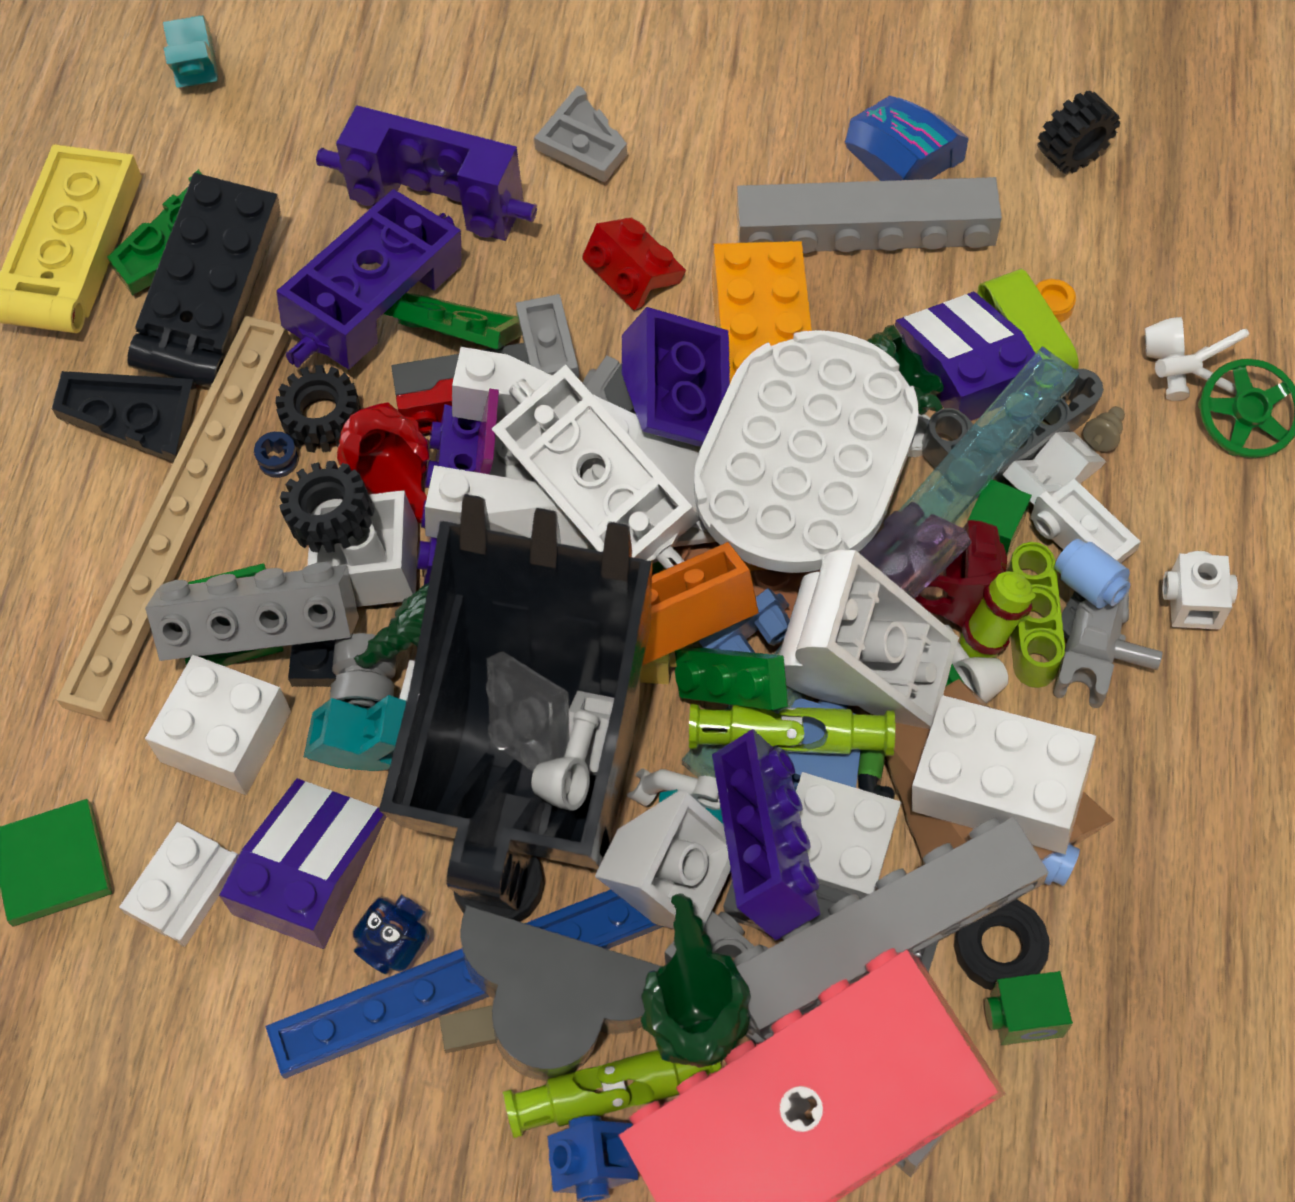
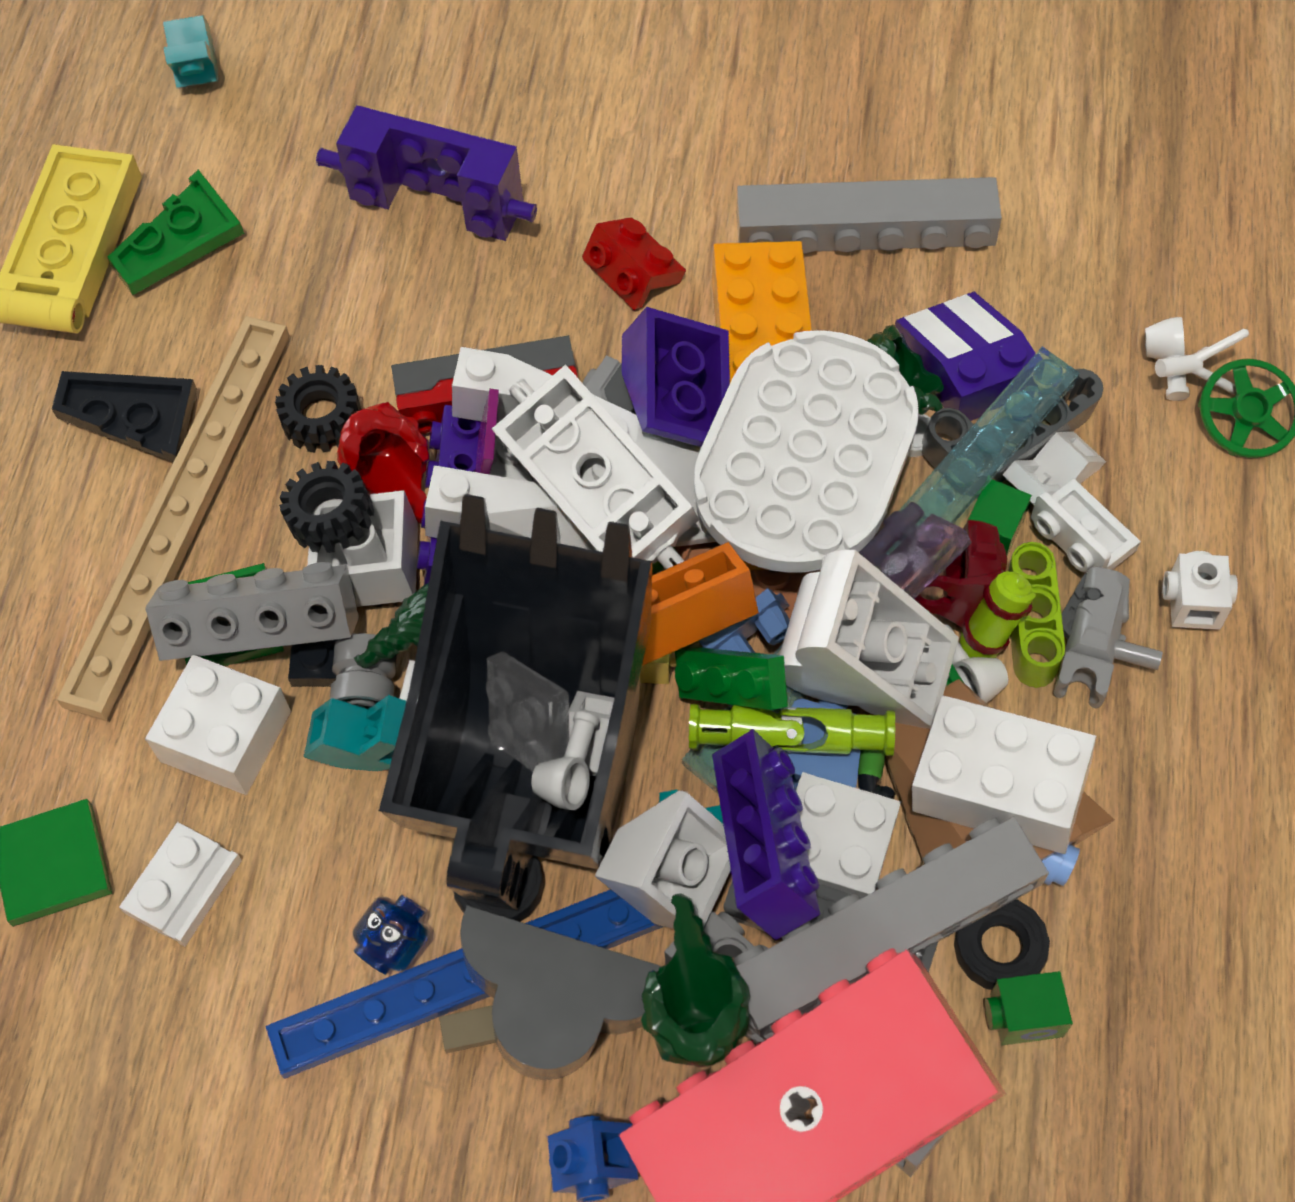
black hinge [127,172,281,388] -> none
dark purple slope [219,778,386,949] -> none
dark blue bush [254,431,299,478] -> none
dark purple brick [276,189,462,370] -> none
green wing [384,292,522,350] -> none
lime piece [503,1049,722,1138] -> none
light grey plate [516,294,579,378] -> none
light grey wing [534,85,627,182] -> none
white arm [627,768,720,810] -> none
blue slope [845,96,969,181] -> none
lime beam [978,269,1079,387] -> none
light orange tile [1036,279,1076,323] -> none
black tyre [1037,91,1120,174] -> none
light blue brick [1055,539,1131,608] -> none
dark tan hair [1083,407,1125,452] -> none

